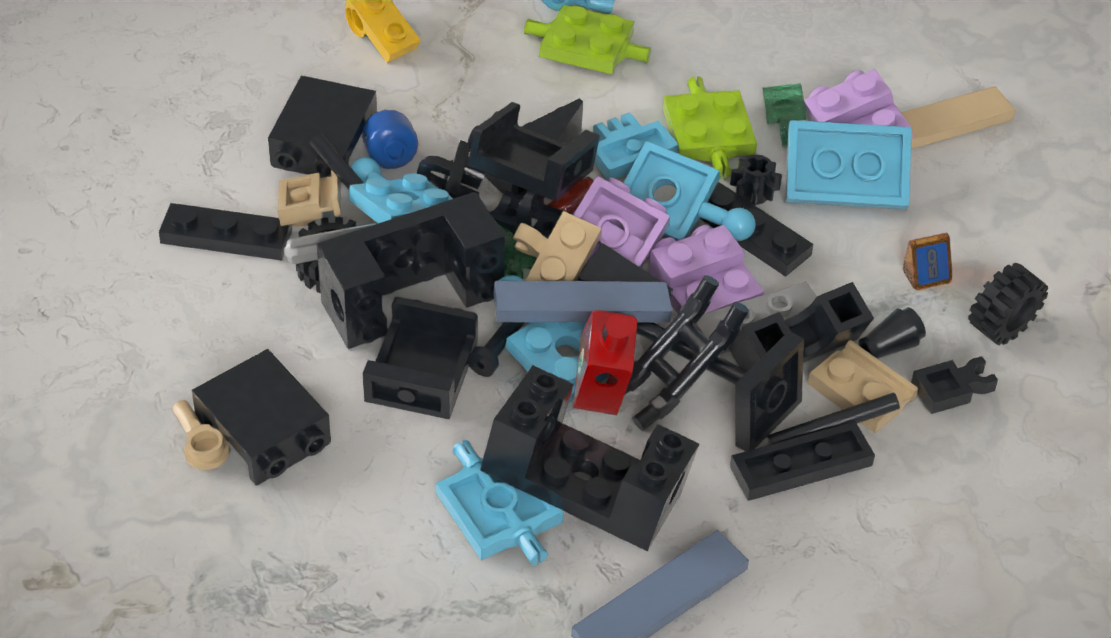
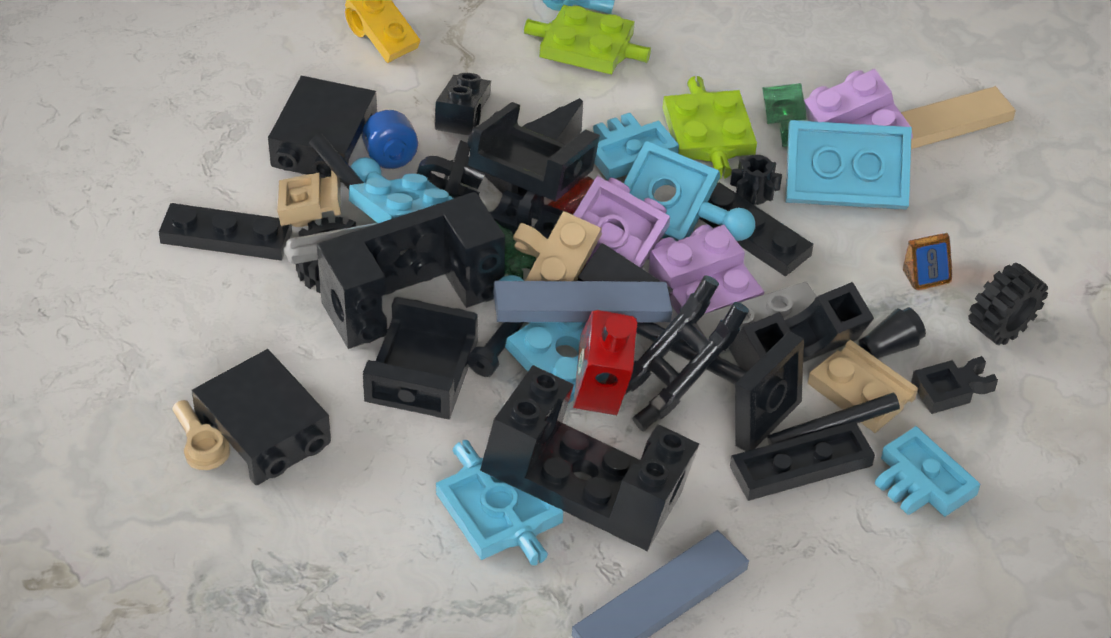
none -> black plate [435,72,491,136]
none -> medium azure hinge [875,426,981,517]

